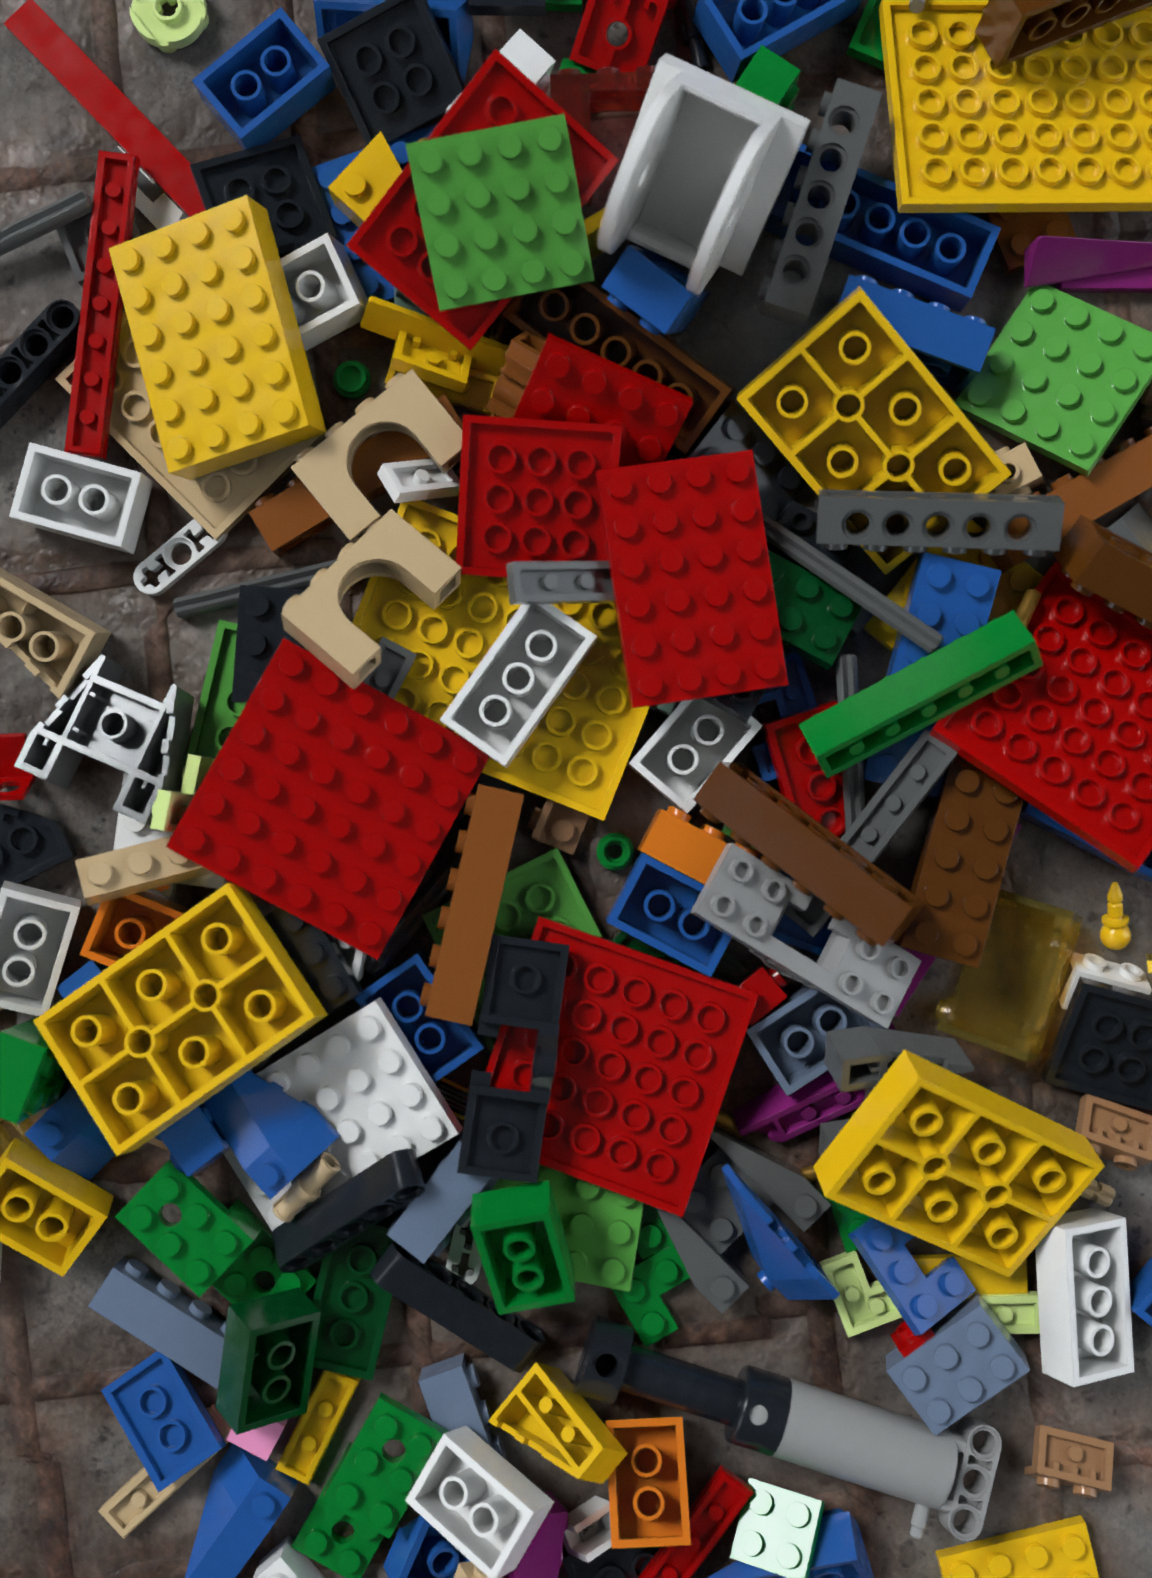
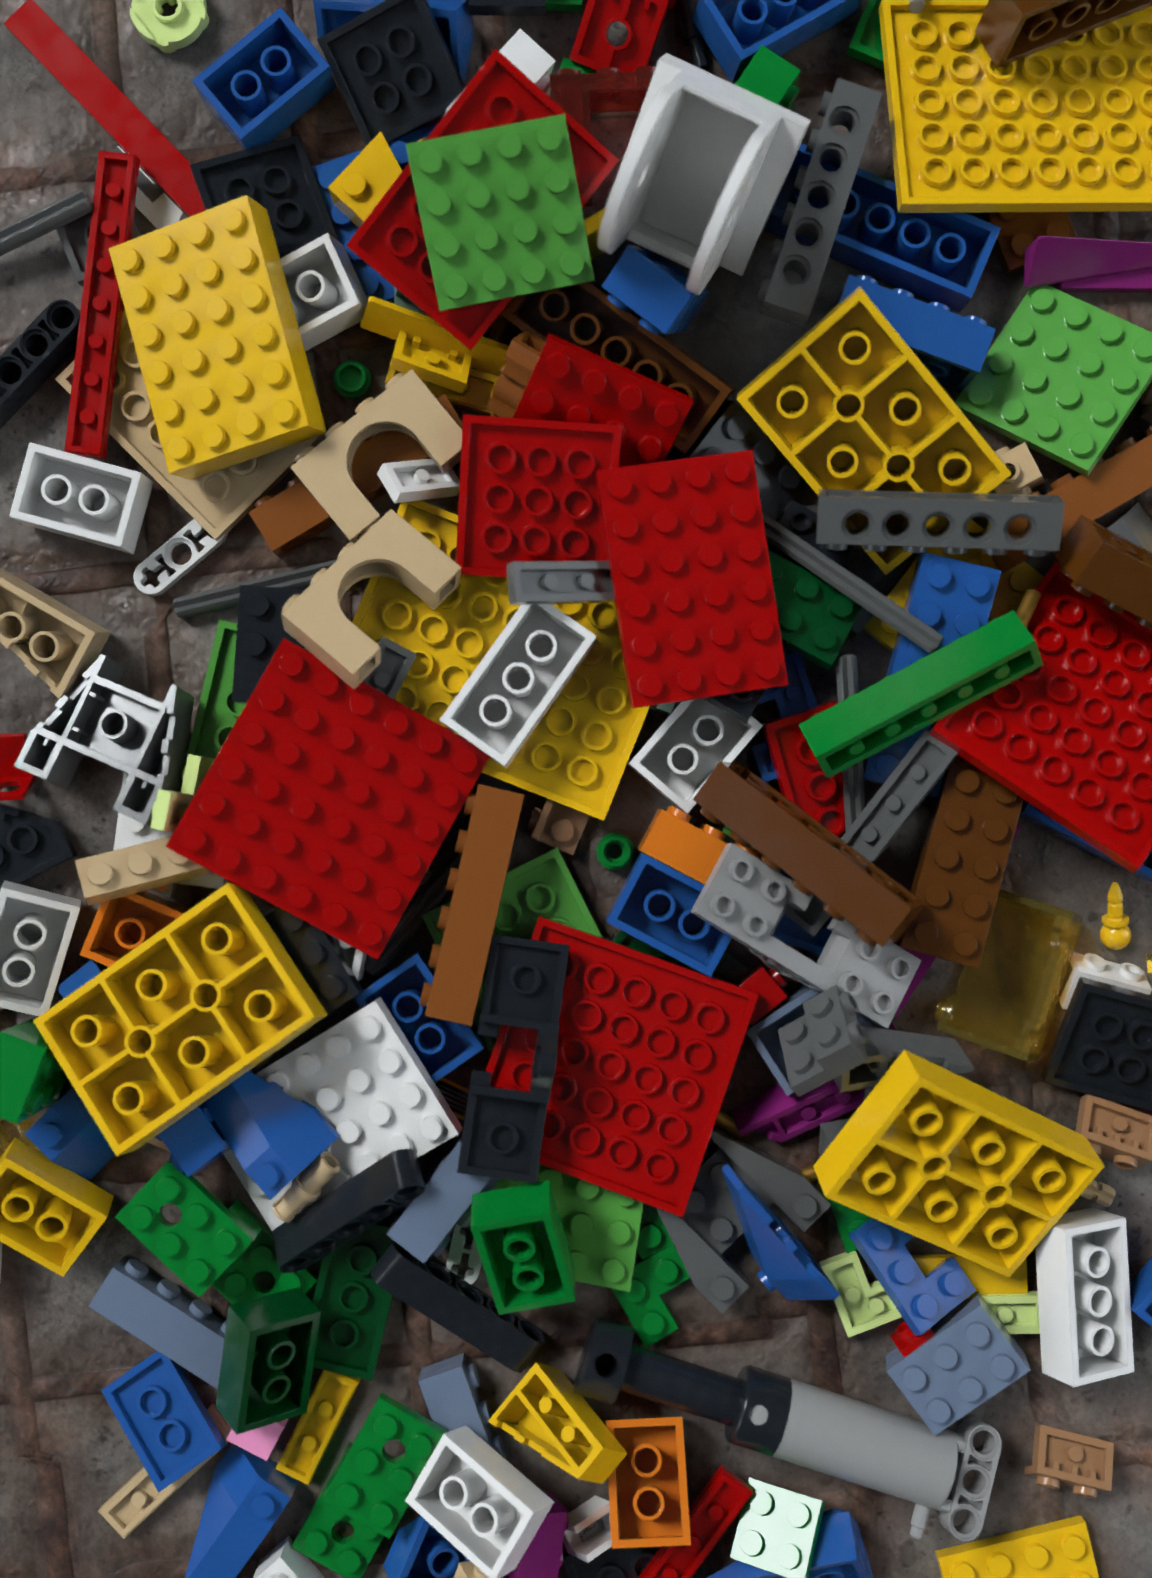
none -> dark grey plate [778,985,868,1096]

